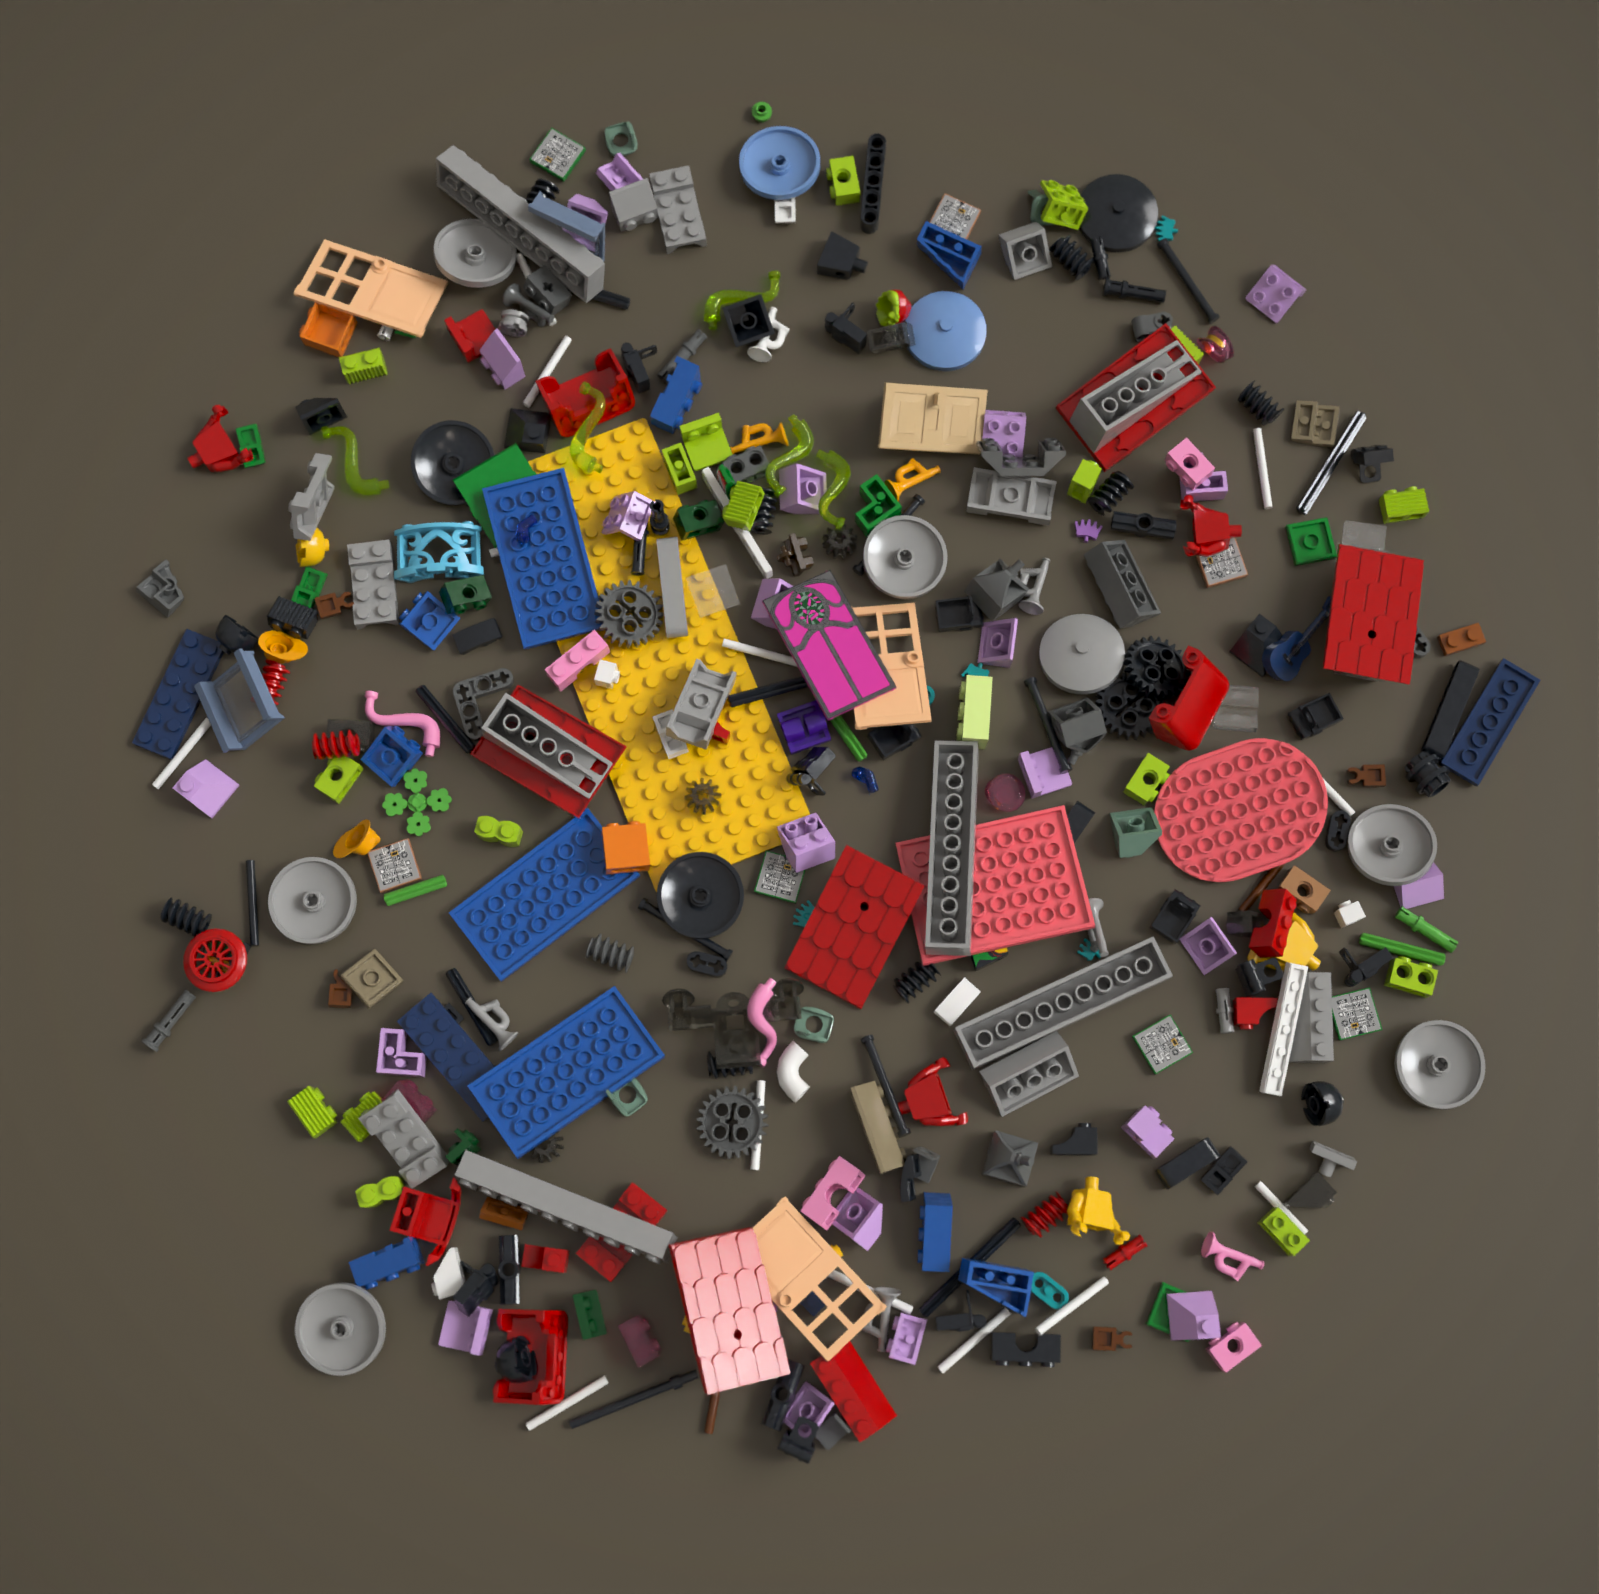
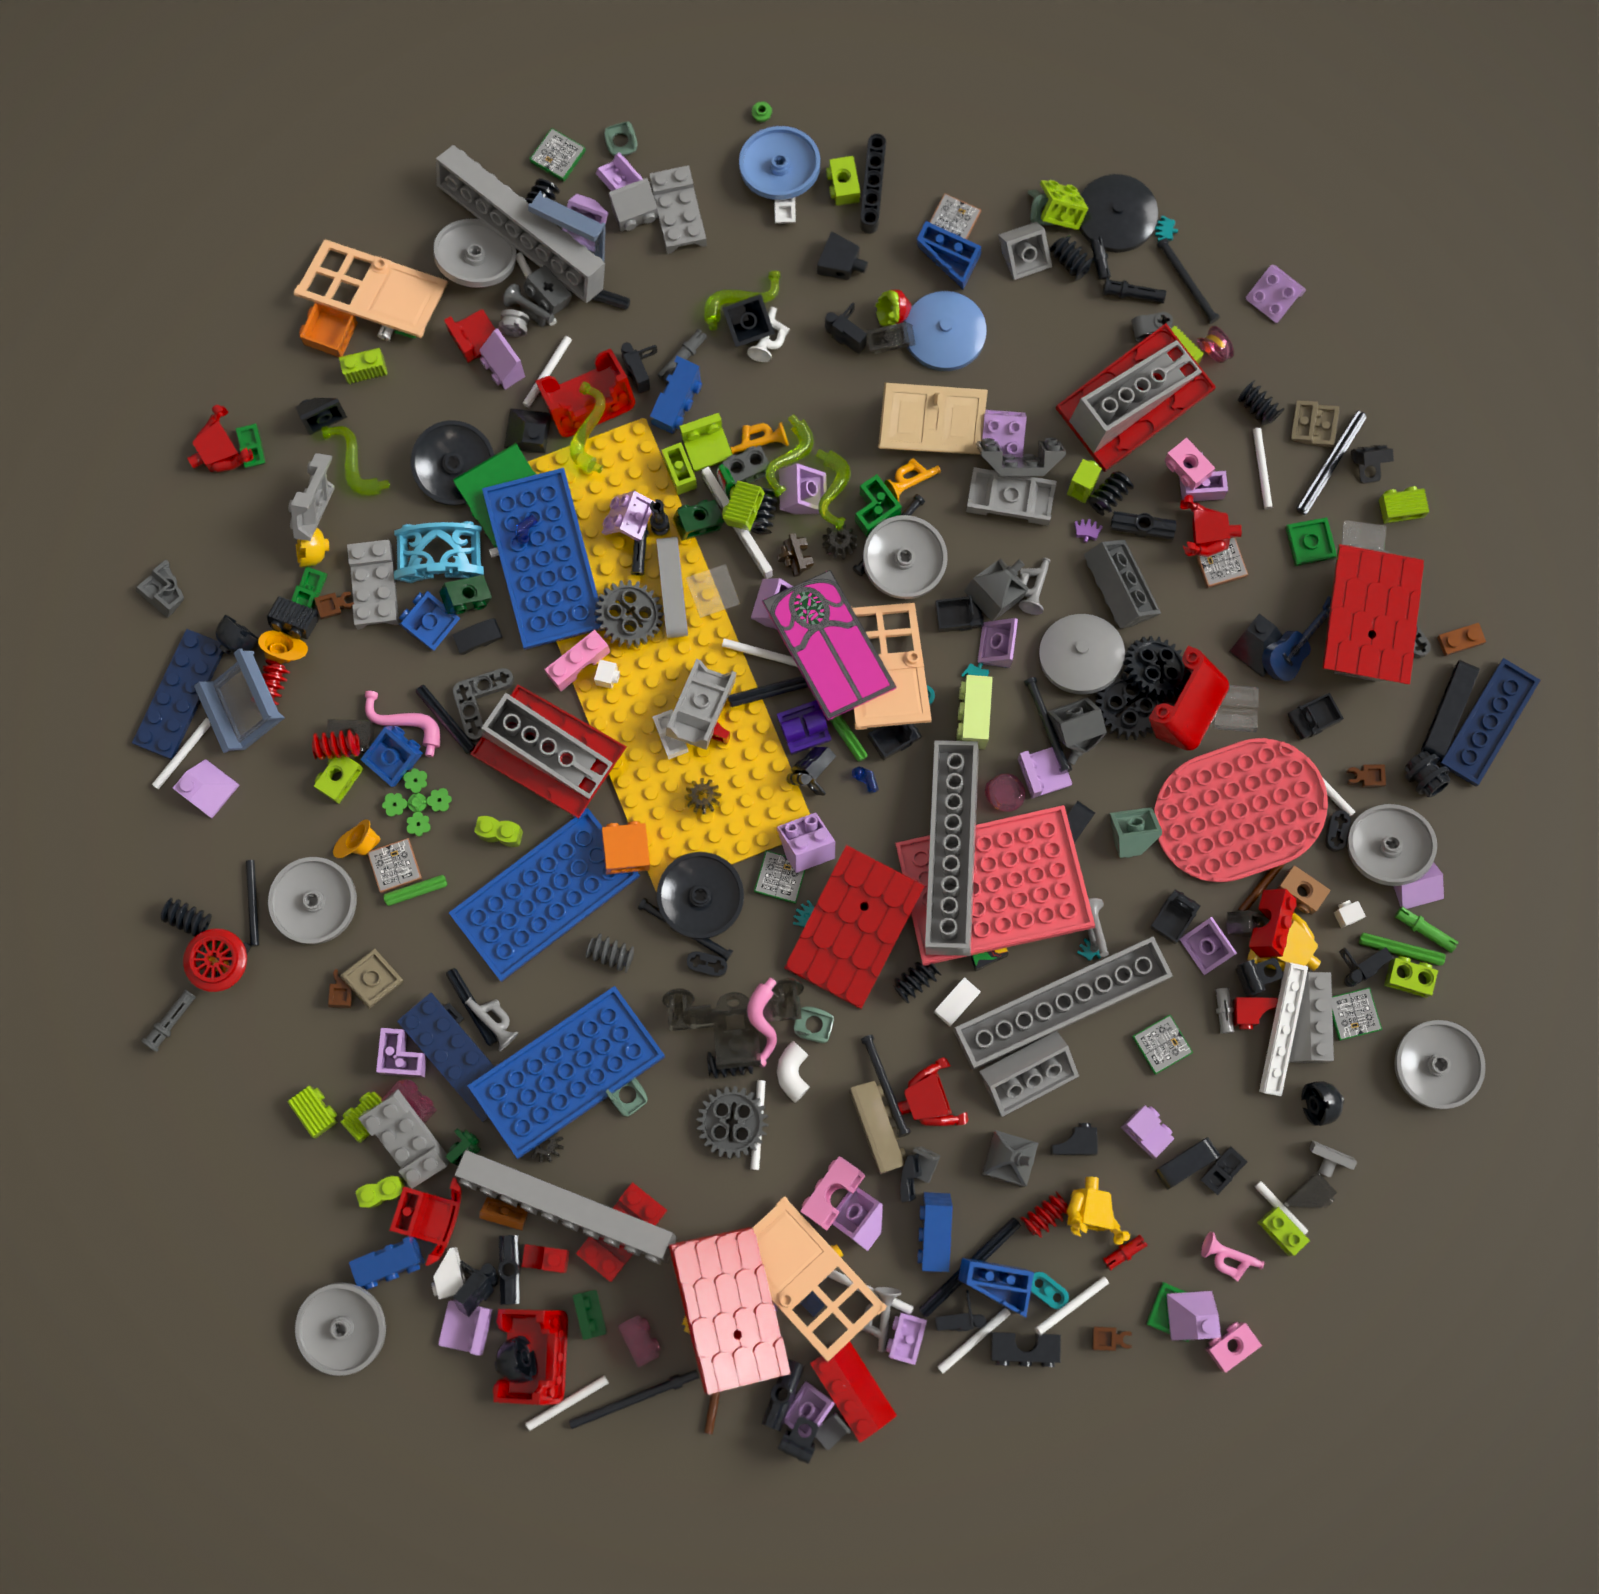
lime brick [1123,753,1170,806] -> none

